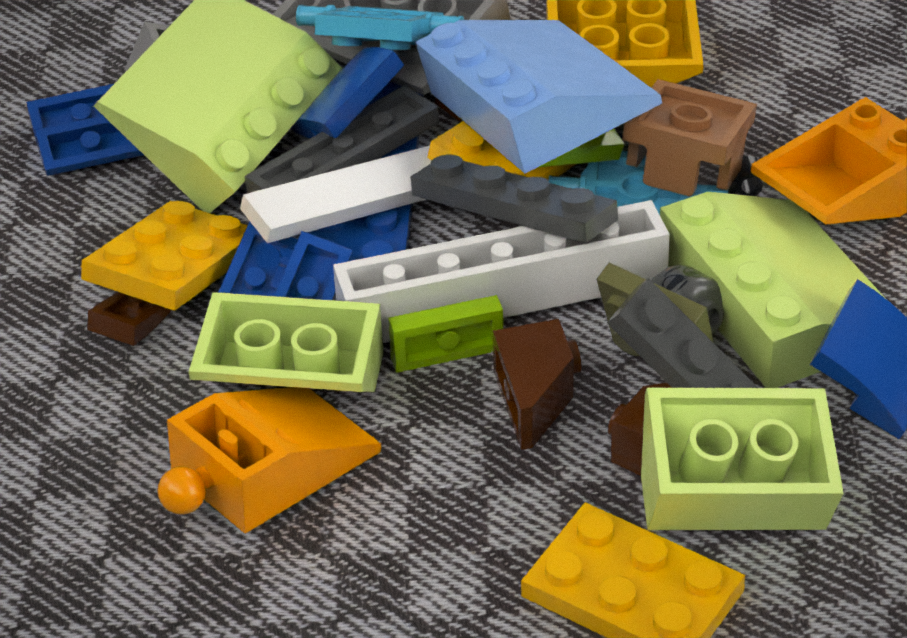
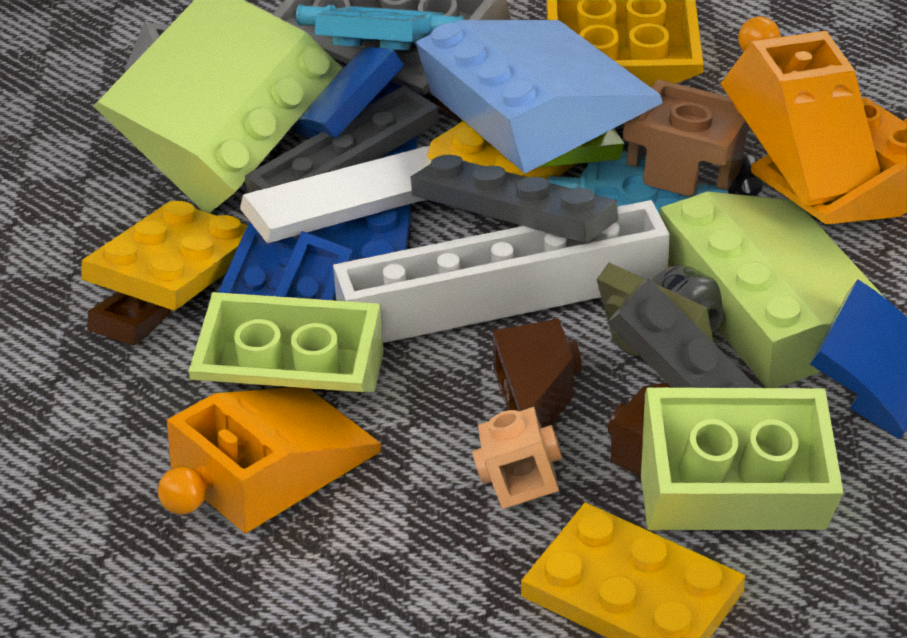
blue slope [26,83,144,176] -> none
lime plate [388,295,503,373] -> none
none -> light nougat brick [472,407,563,509]
none -> light orange slope [720,16,881,207]

